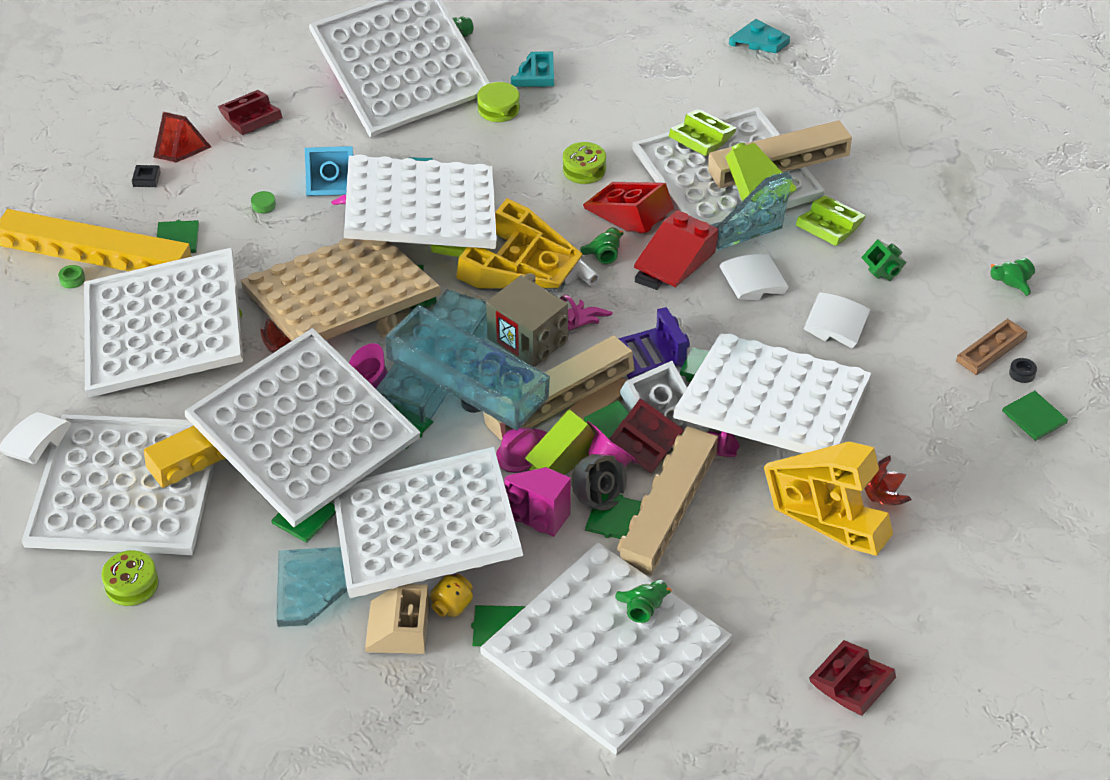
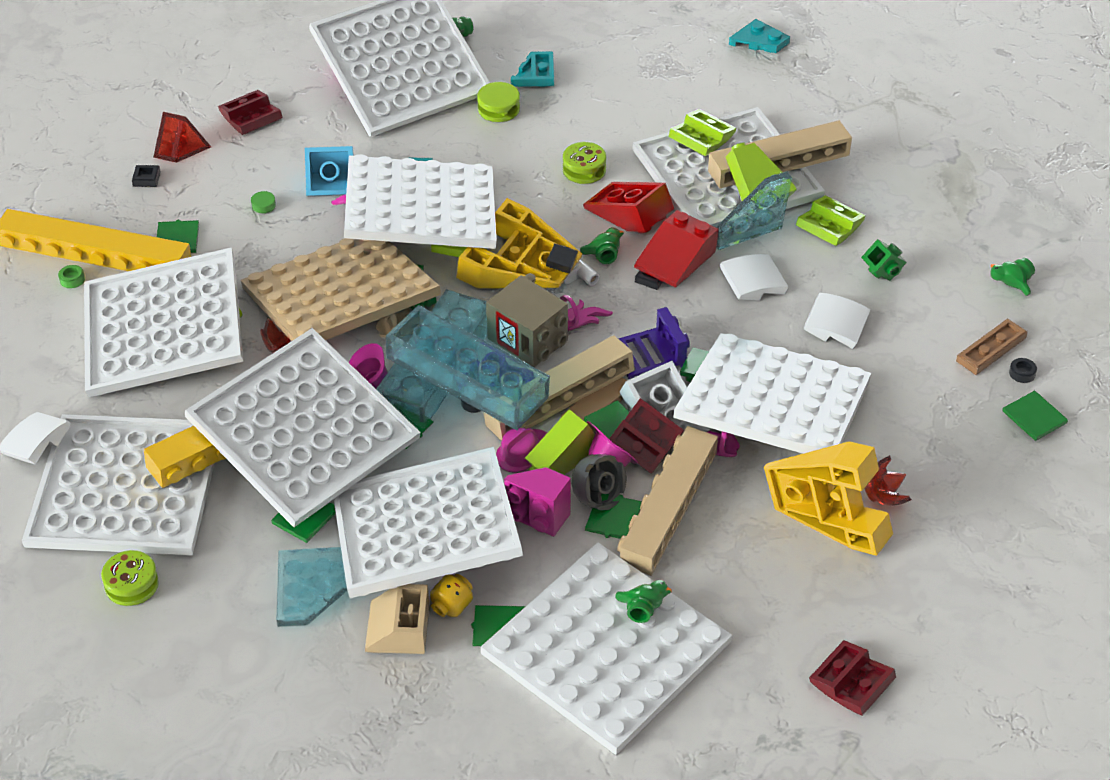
none -> black tile [546,243,578,274]

